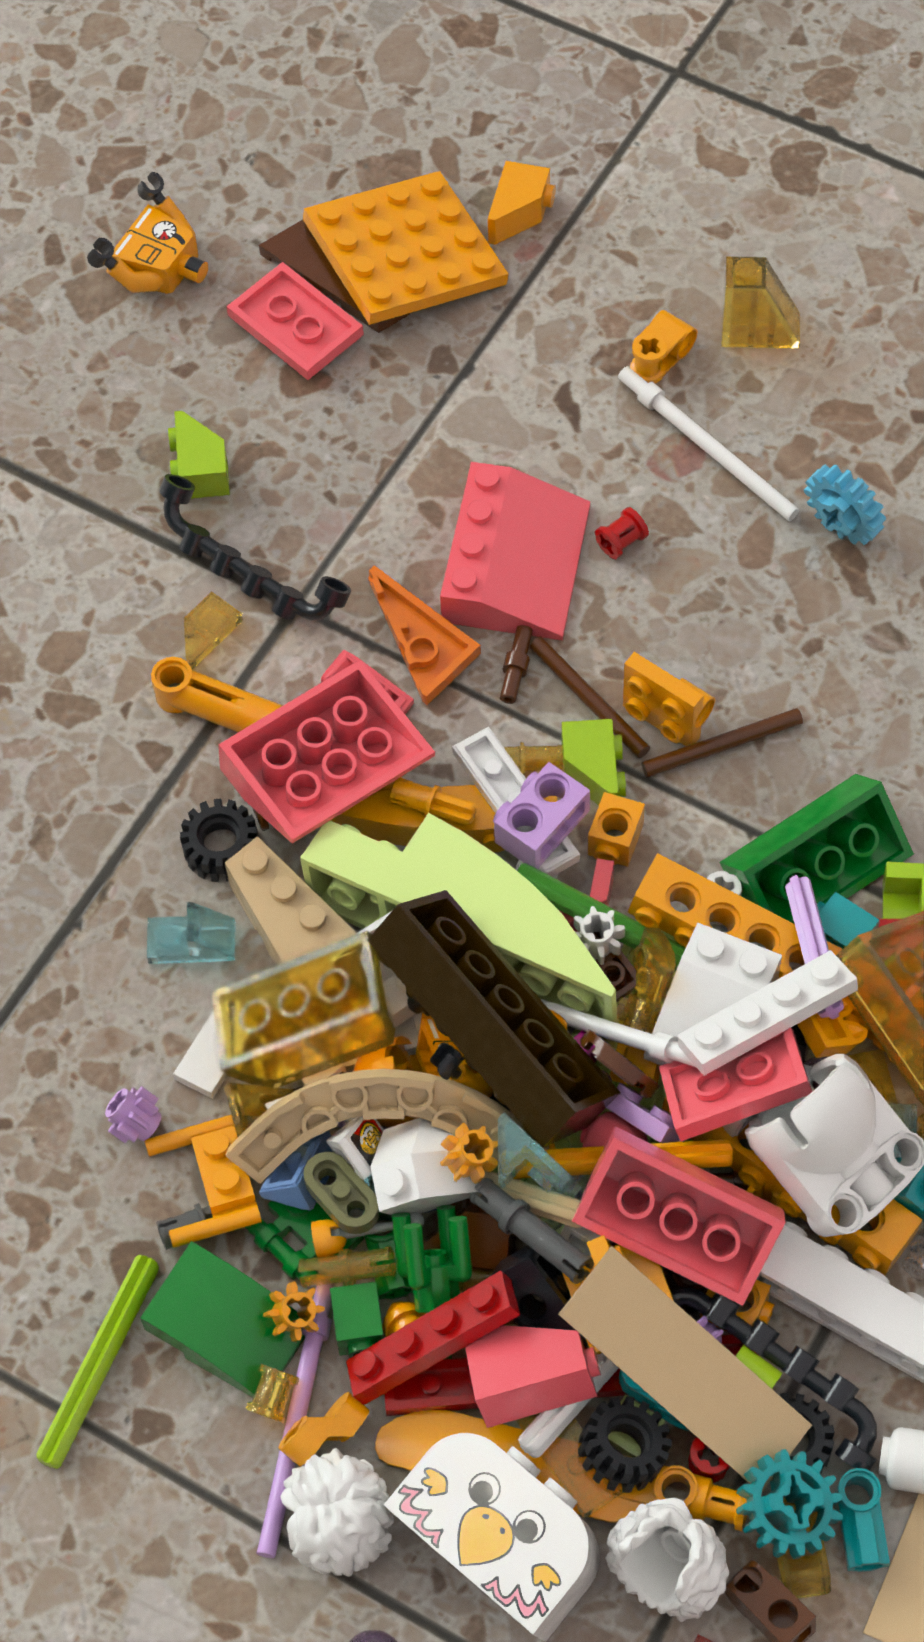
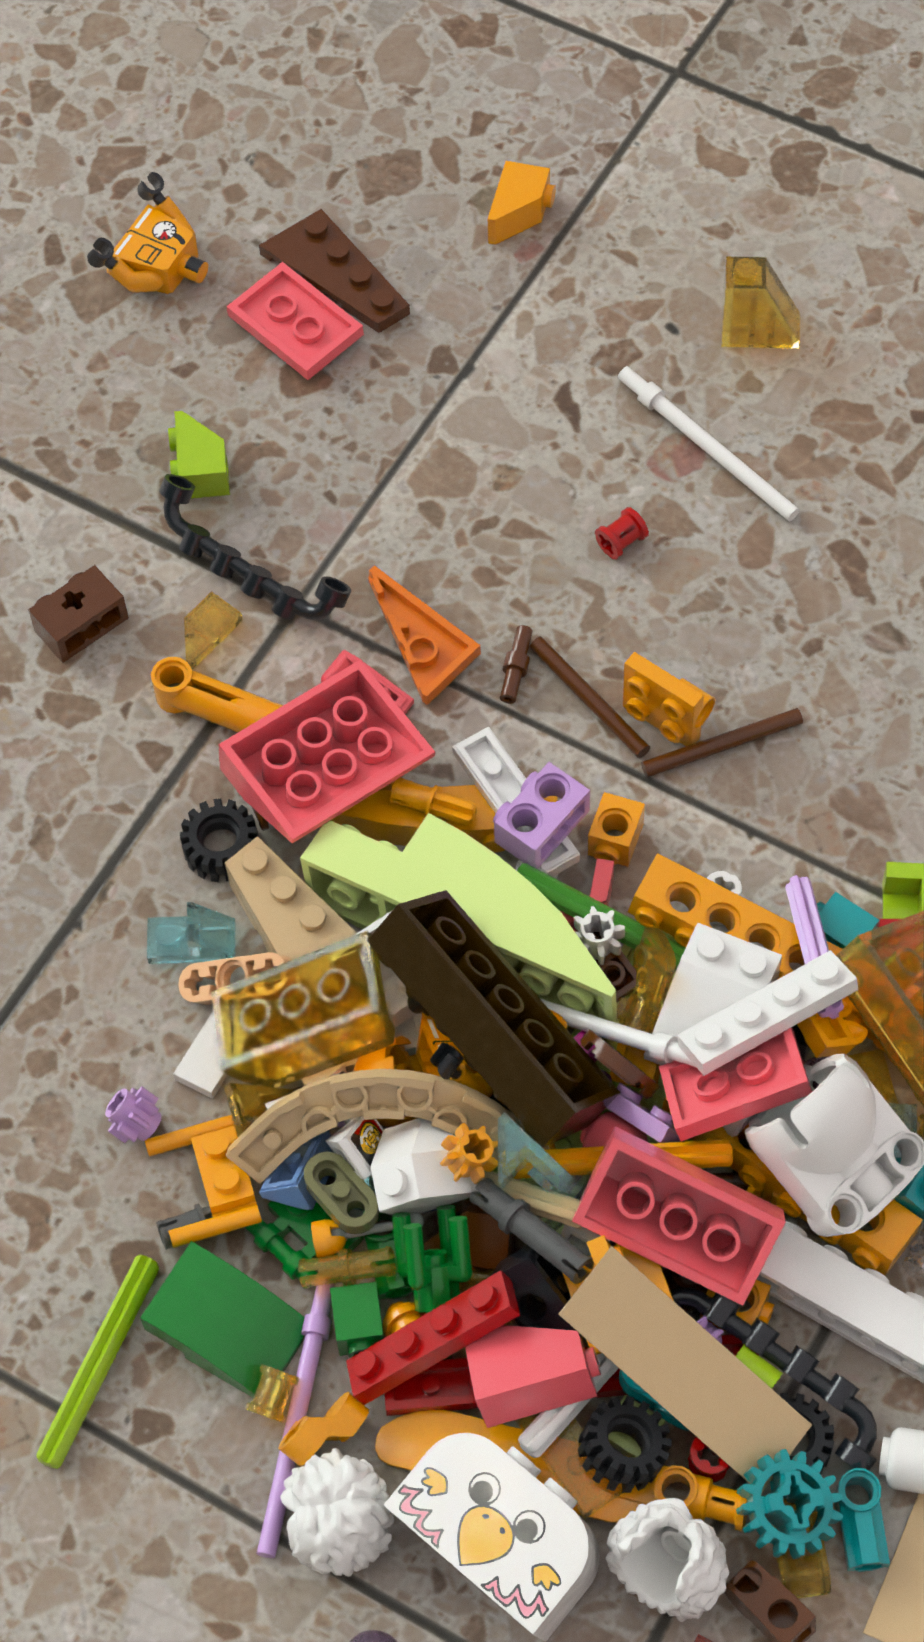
light orange gear [263,1281,325,1342] -> none
light orange plate [303,171,509,325] -> none
coral slope [440,462,590,641] -> none
clear yellow axle [504,742,563,776] -> none
lime slope [561,719,626,805] -> none
light orange piece [630,310,698,384] -> none
green slope [719,774,914,924] -> none
medium azure gear [804,464,886,545] -> none
none -> reddish brown brick [28,565,129,663]
none -> light nougat beam [178,952,298,1005]

